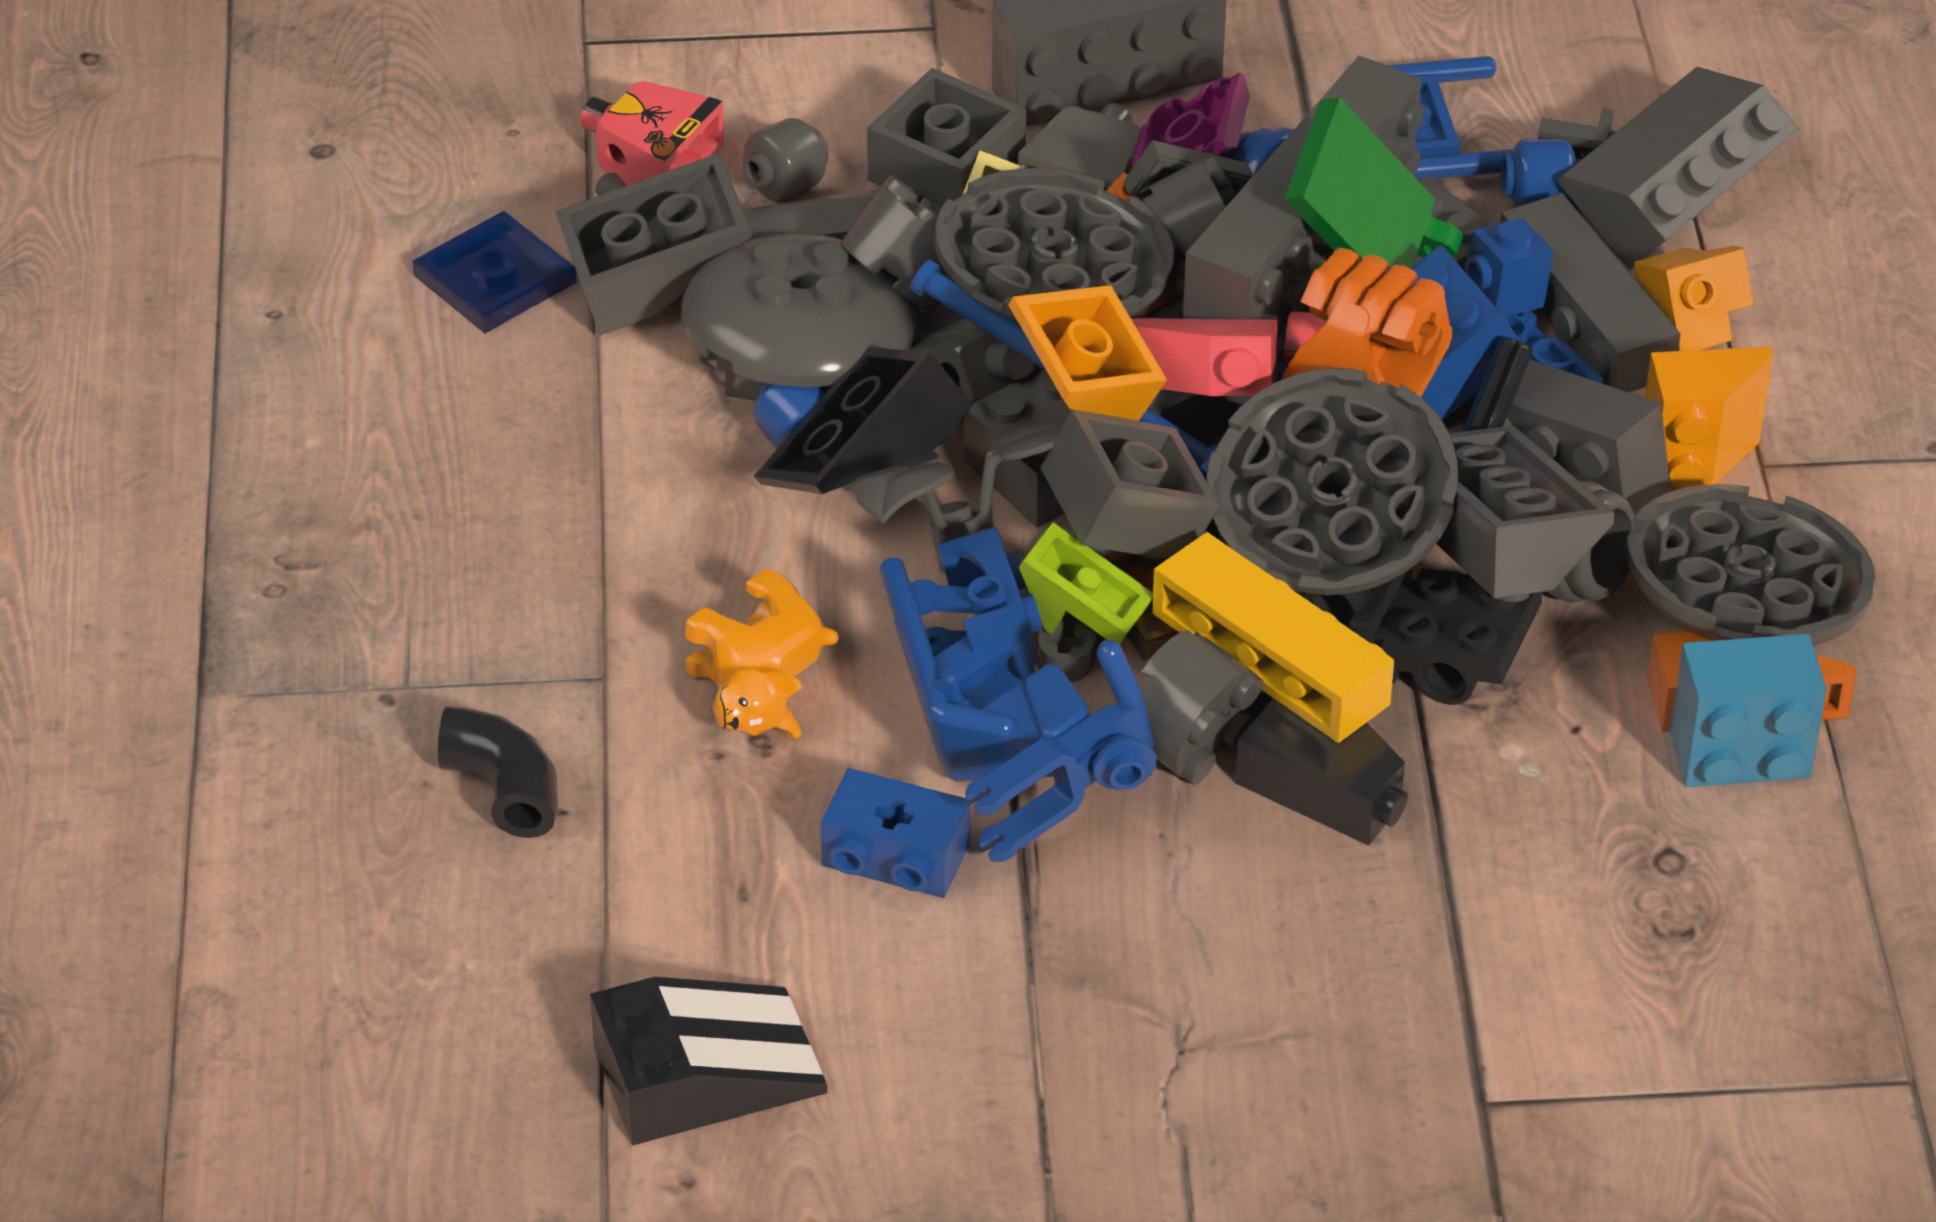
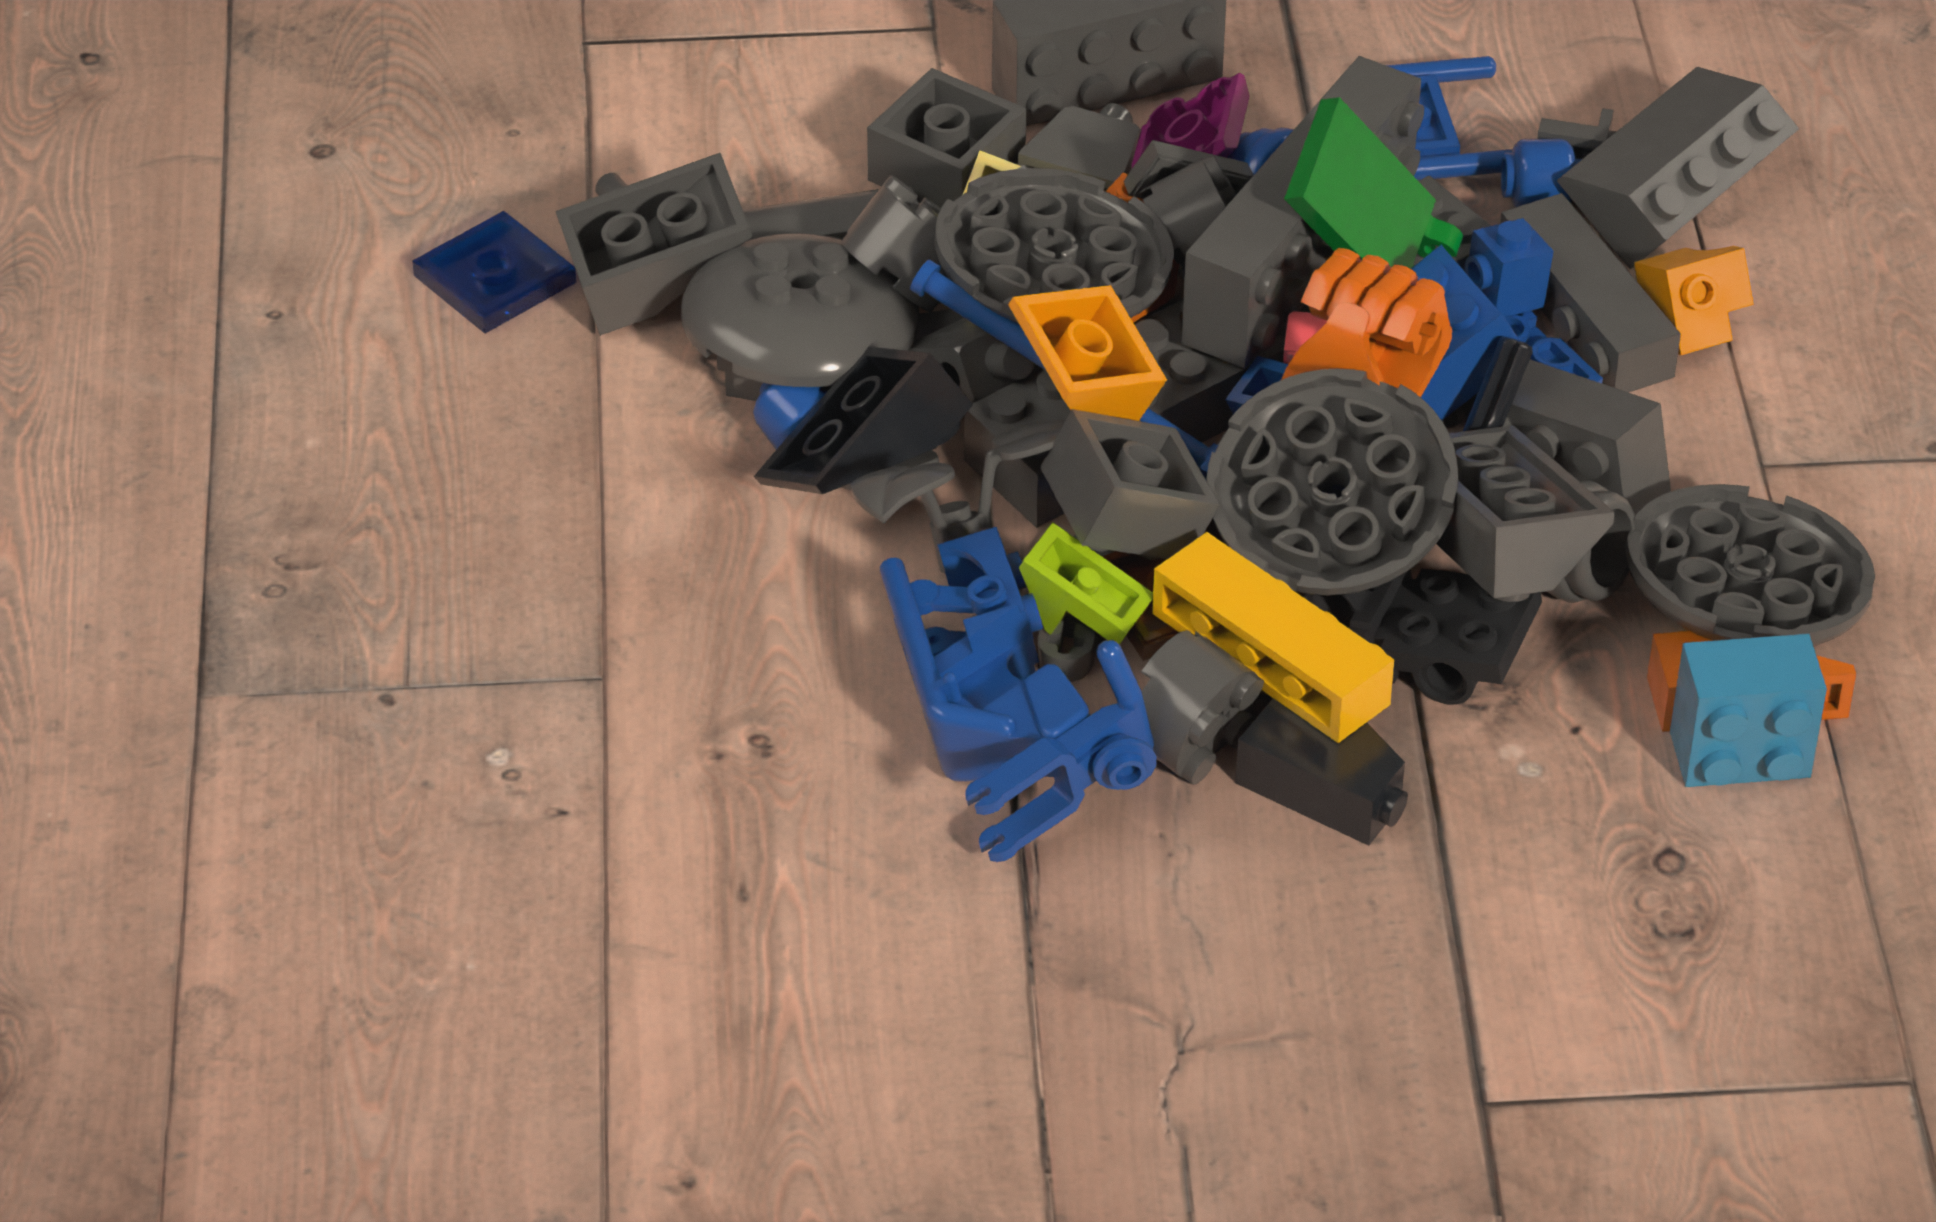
black cylinder [438,706,558,838] -> none
coral torso [581,81,724,185] -> none
black slope [590,977,827,1146] -> none
light orange animal [685,568,839,741] -> none
dark grey head [742,118,829,200] -> none
blue brick [821,768,970,898] -> none
coral slope [1131,318,1278,396] -> none
light orange slope [1645,346,1773,490] -> none

